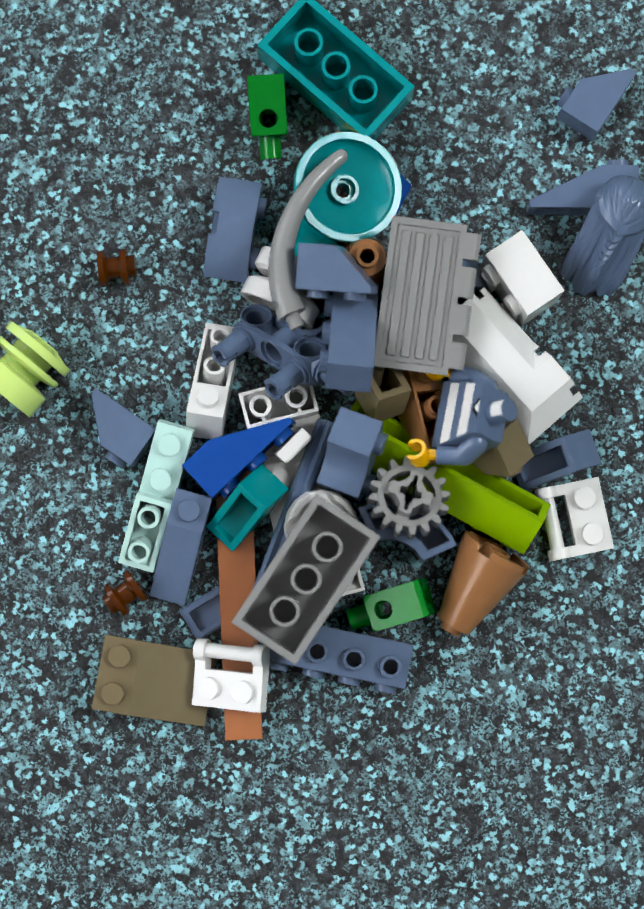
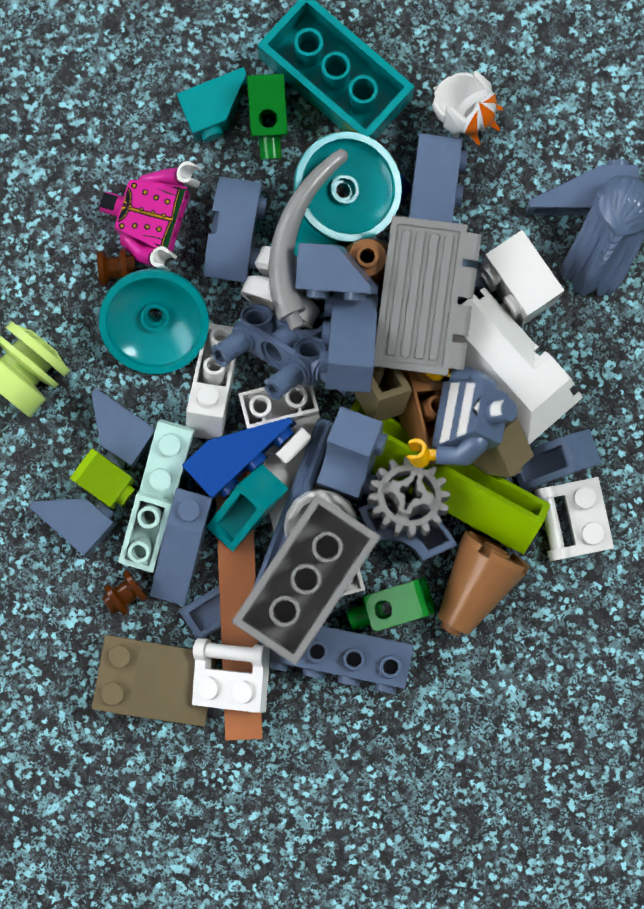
sand blue slope [556,69,637,141] -> none
none -> sand blue slope [29,498,117,557]
none -> lime slope [70,448,136,509]
none -> dark pink torso [99,161,202,271]
none -> teal dish [99,269,209,374]
none -> teal slope [177,67,248,143]
none -> sand blue brick [408,133,468,224]
none -> white hair [432,70,503,145]

